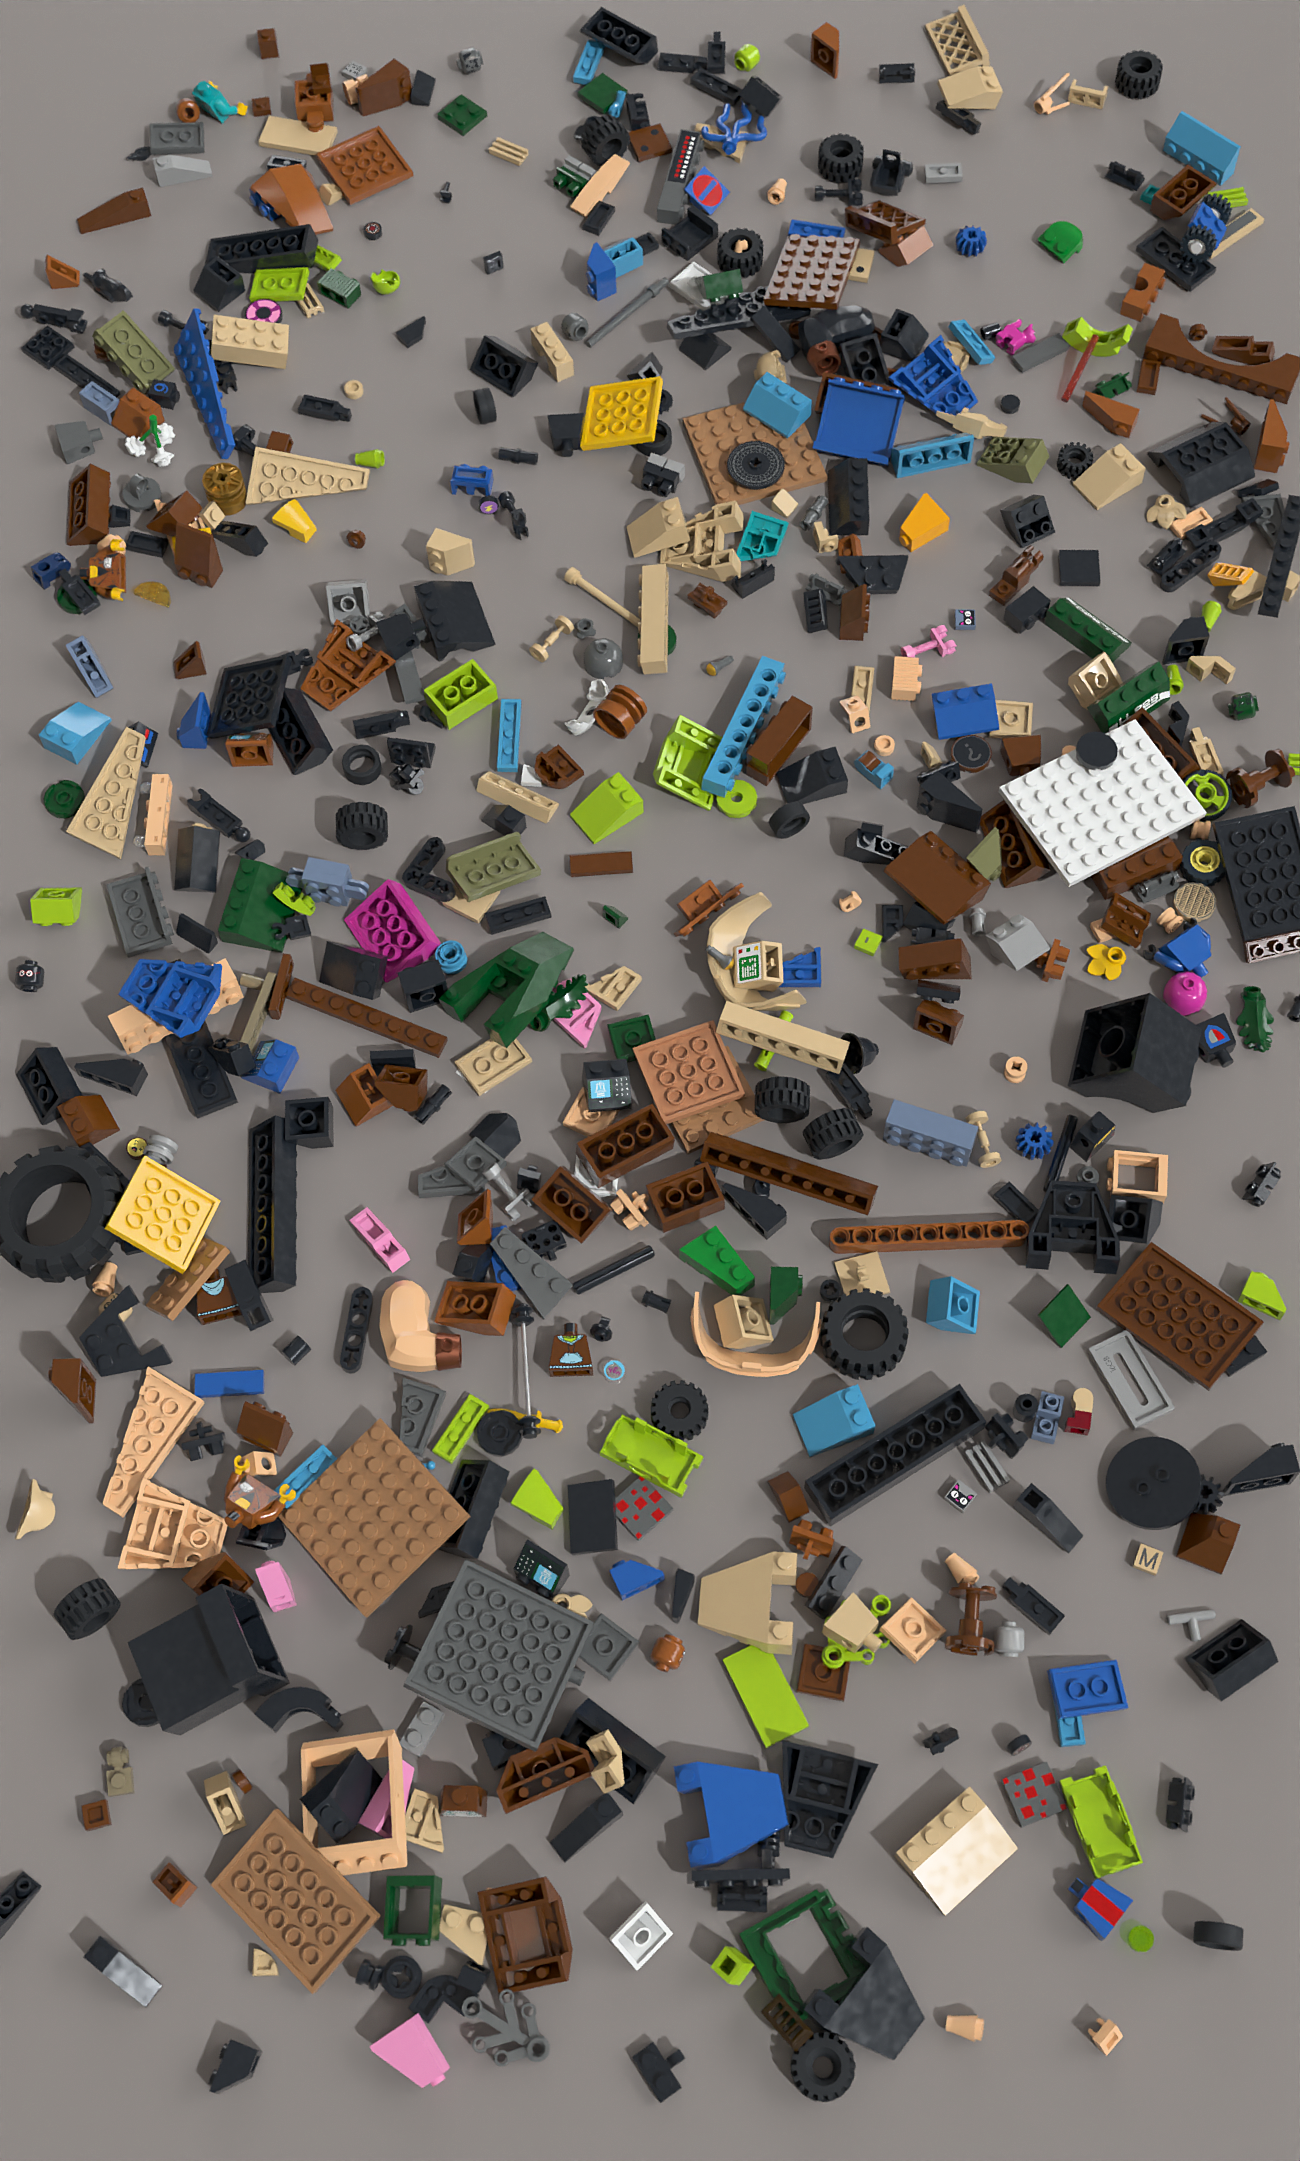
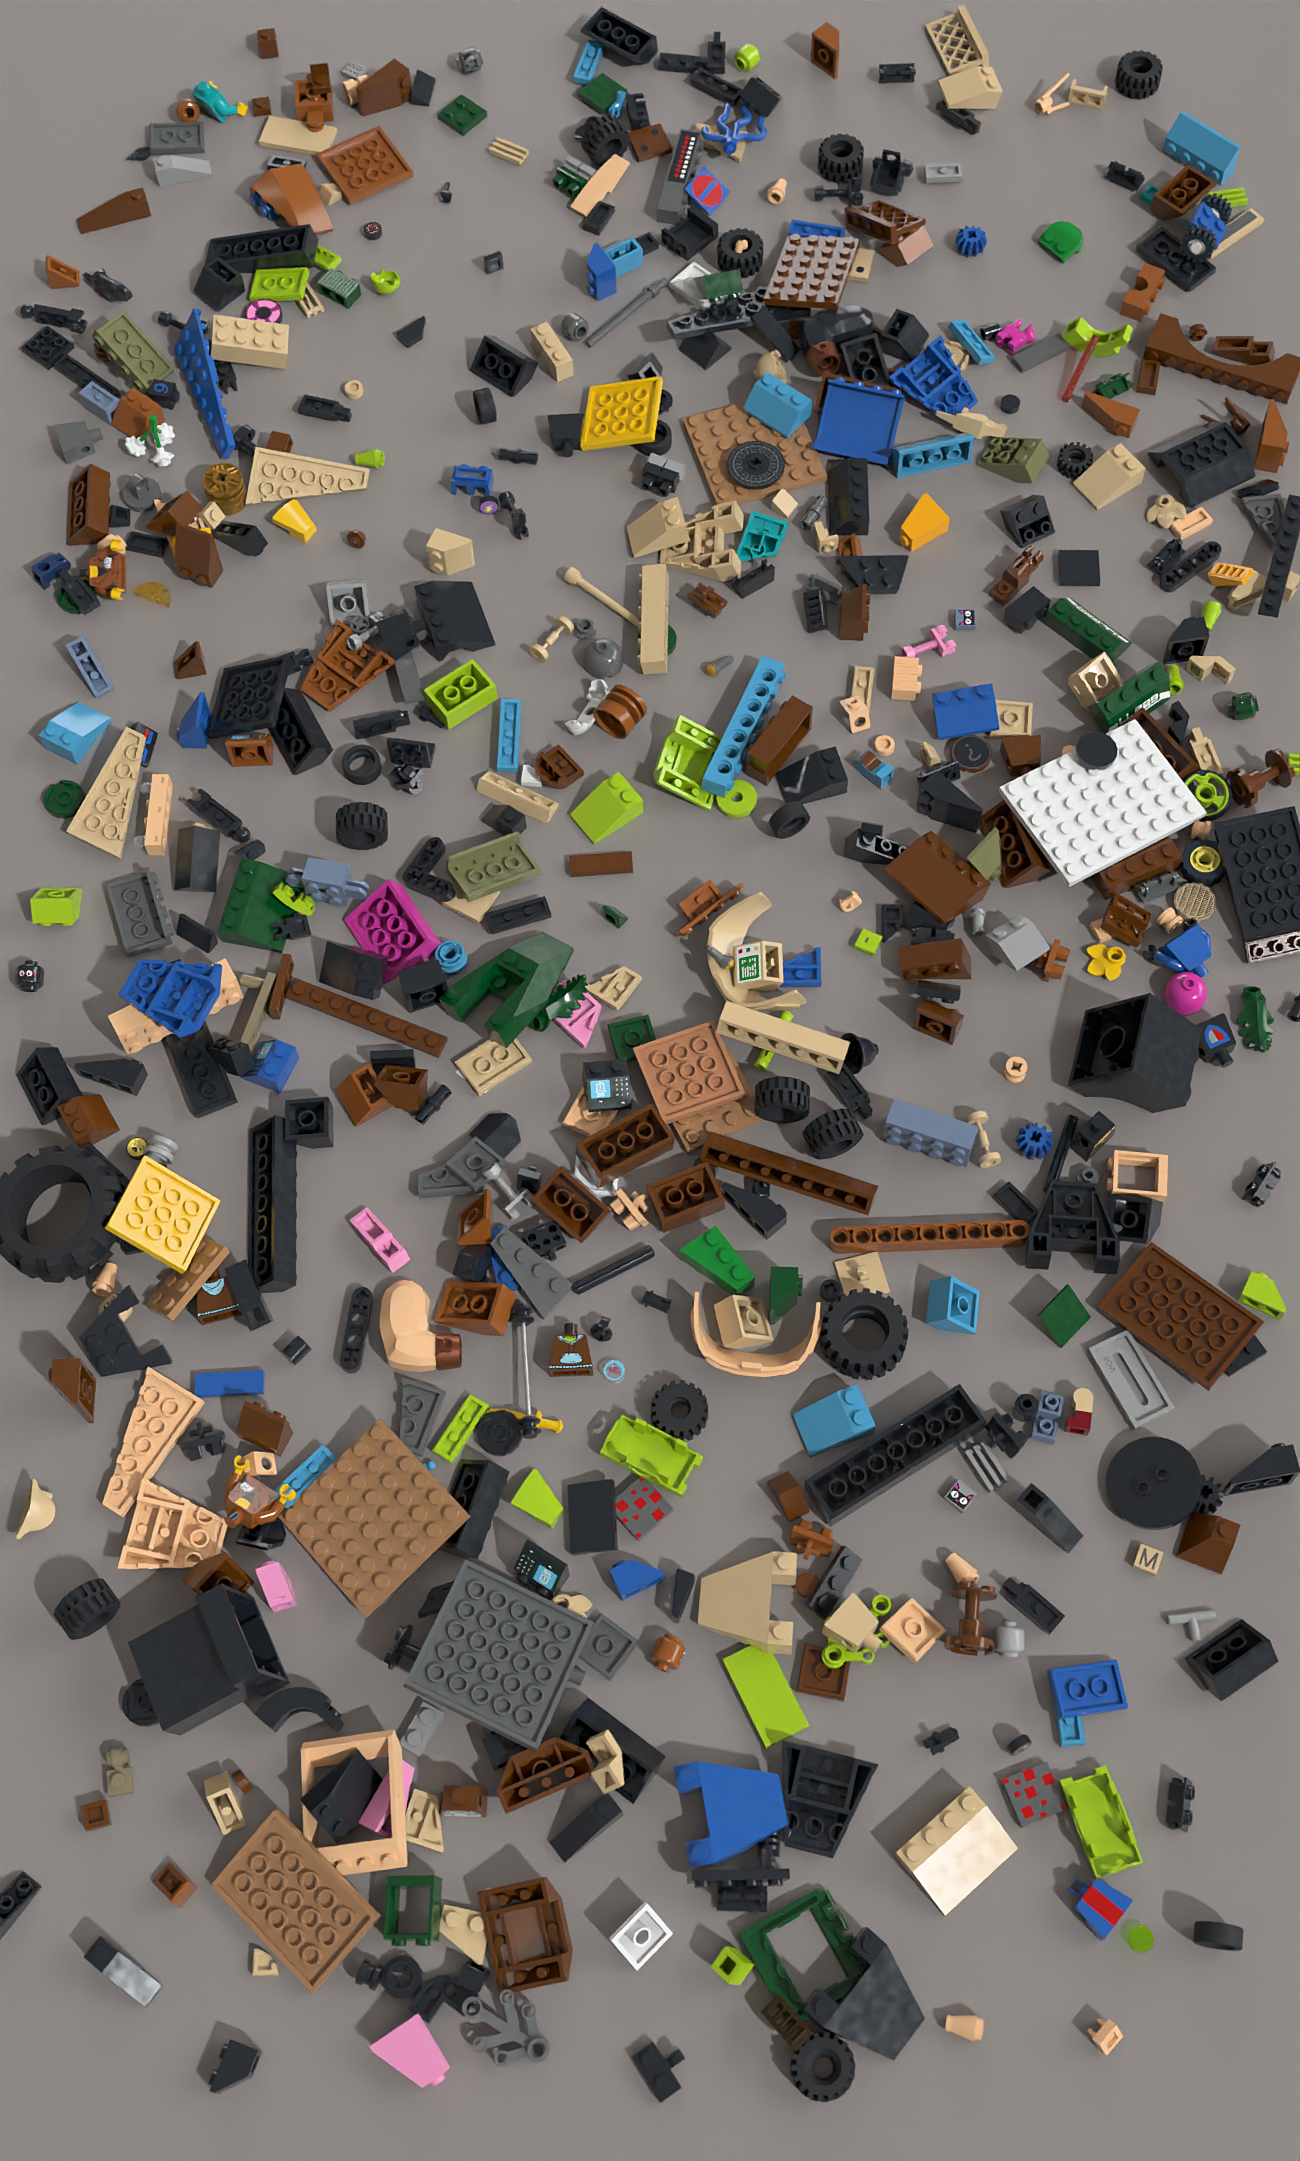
black slope [1185,498,1264,549] -> none

